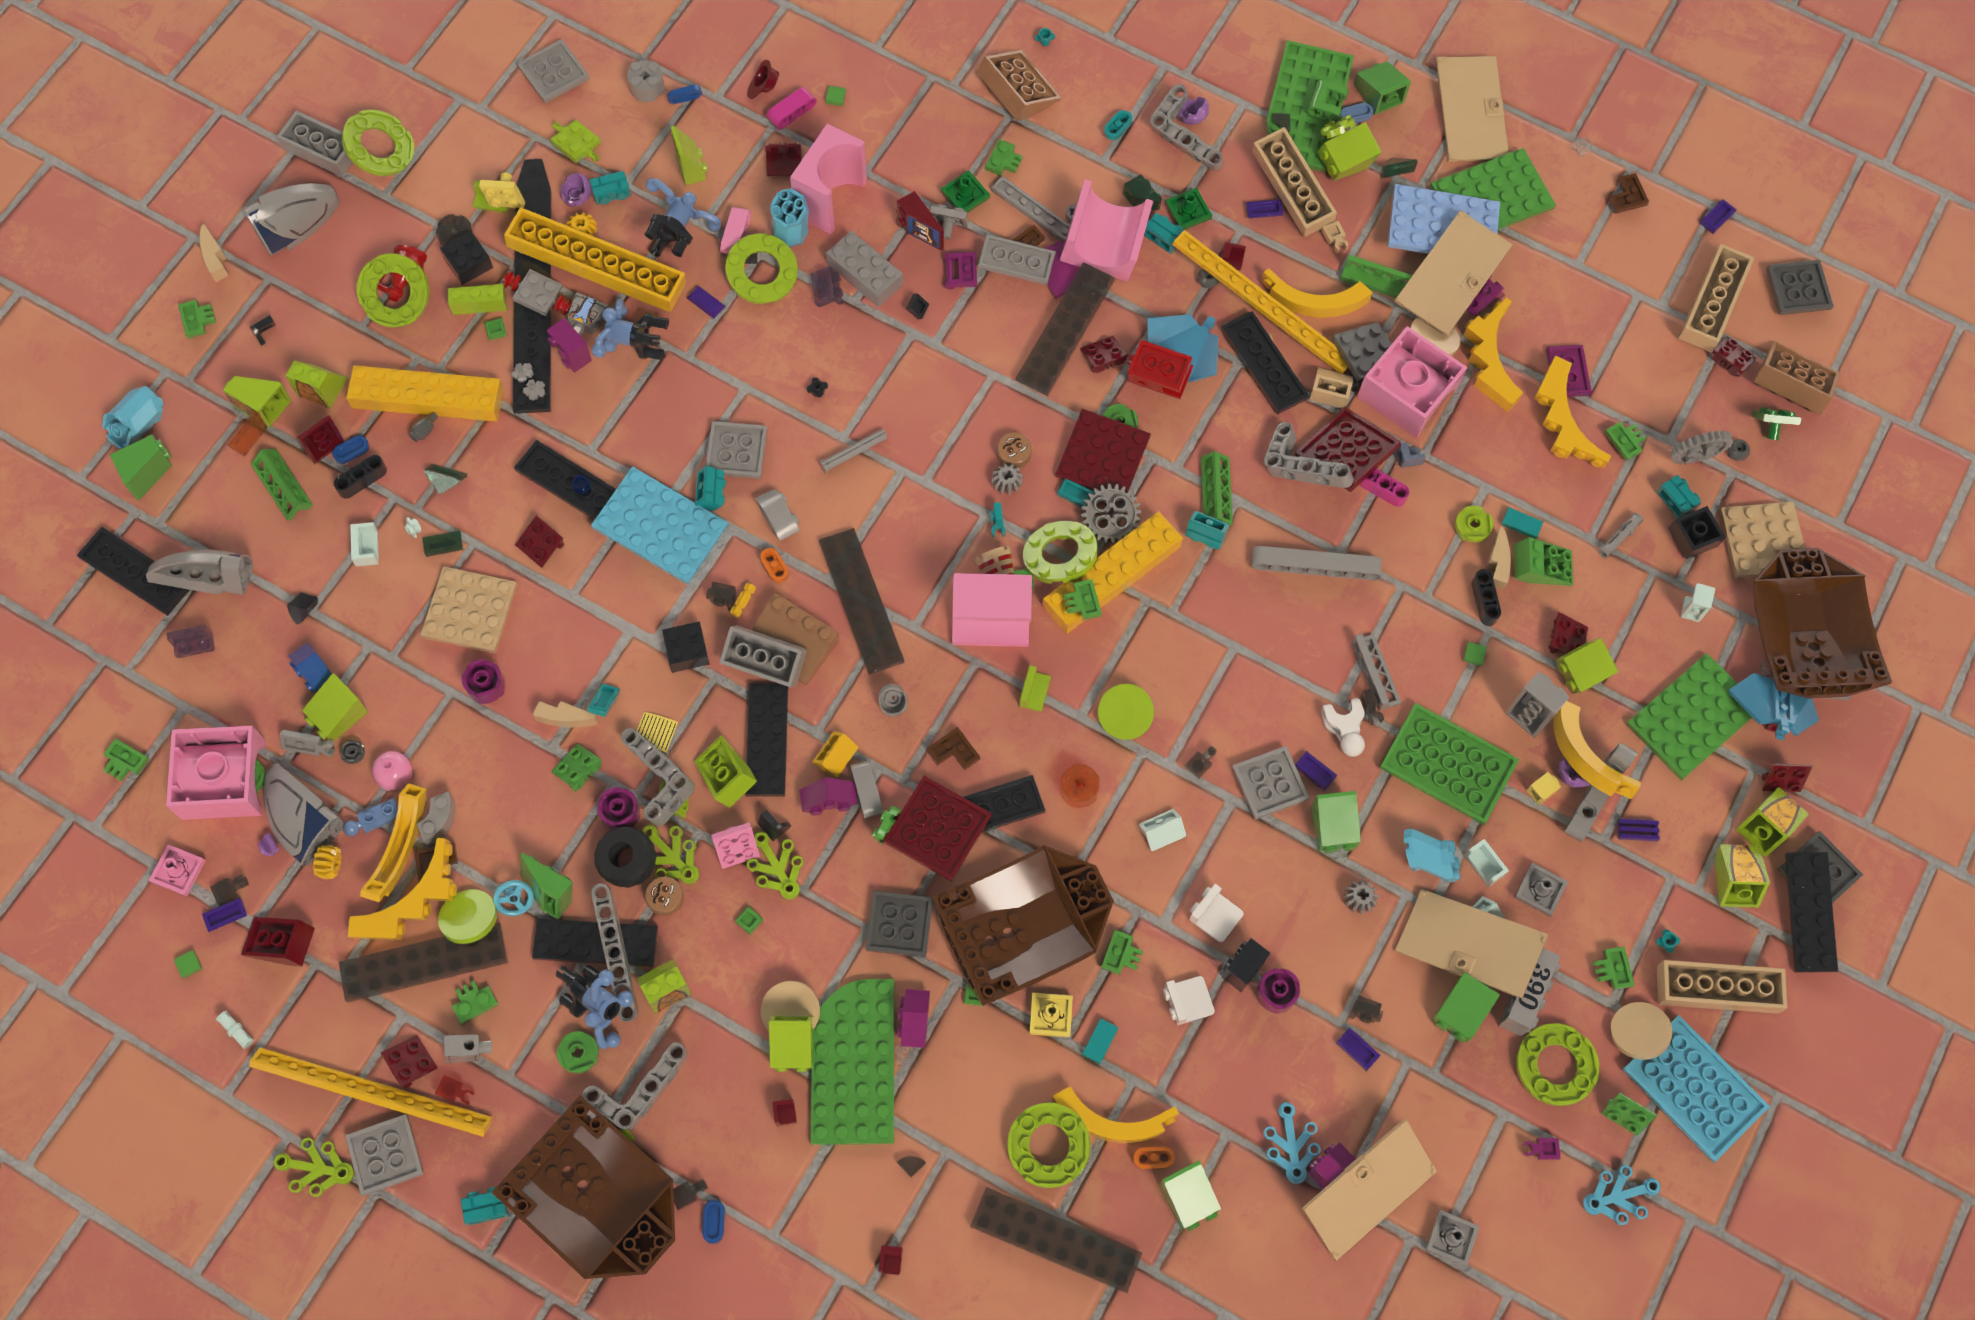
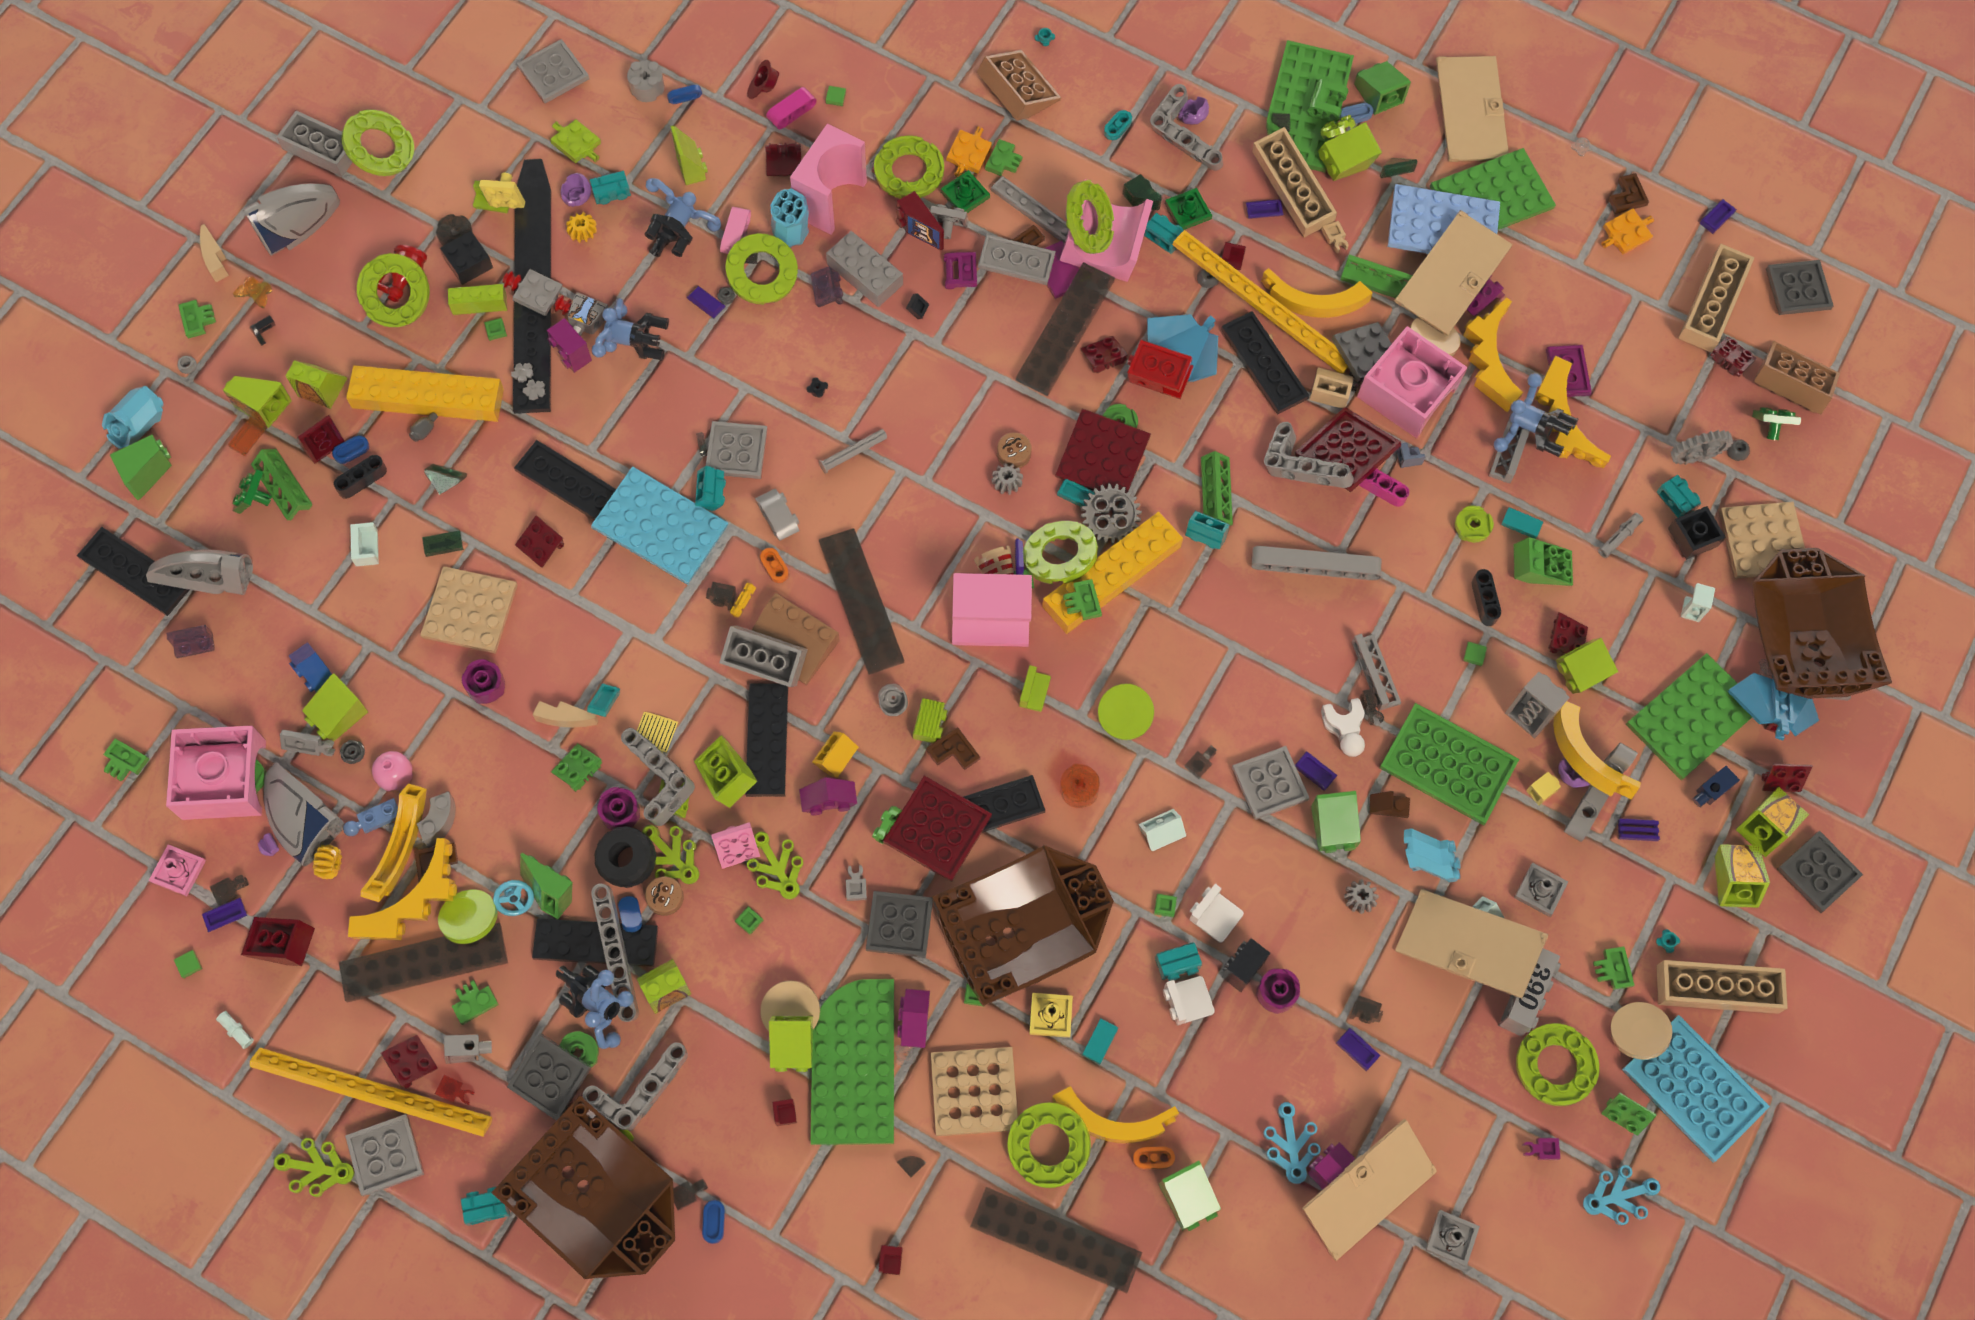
black tile [287,592,318,624] -> none
light aqua plate [404,517,421,538] -> none
yellow brick [504,207,686,313] -> none
clear blue plate [571,475,591,493] -> none
black brick [662,621,710,673] -> none
black tile [757,810,791,841] -> none
light grey beam [850,761,883,819] -> none
teal plate [990,502,1006,538] -> none
bright green hinge [1101,930,1143,975] -> none
bright green slope [1432,972,1500,1043] -> none
light aqua panel [1464,839,1509,887] -> none
tan slope [1486,527,1511,590] -> none
bright green hinge [1604,422,1646,461] -> none
black plate [1785,852,1838,973] -> none
none -> light grey plate [178,356,197,374]
none -> green plate [232,469,272,514]
none -> clear yellow animal [233,276,272,308]
none -> dark grey plate [507,1034,592,1121]
none -> blue tile [618,896,642,932]
none -> clear smoke tile [696,432,707,457]
none -> dark grey plate [717,287,735,304]
none -> light grey plate [846,865,867,901]
none -> lime plate [874,136,944,199]
none -> lime brick [913,698,948,743]
none -> tan piece [931,1047,1018,1136]
none -> light orange plate [946,126,992,177]
none -> dark purple tile [1015,538,1024,575]
none -> lime plate [1066,180,1114,254]
none -> bright green tile [1154,894,1177,918]
none -> teal brick [1155,942,1202,981]
none -> reddish brown slope [1369,791,1410,818]
none -> light grey fence [1489,413,1530,484]
none -> wheel [1493,373,1579,457]
none -> light orange plate [1601,208,1654,255]
none -> dark blue torso [1692,765,1740,808]

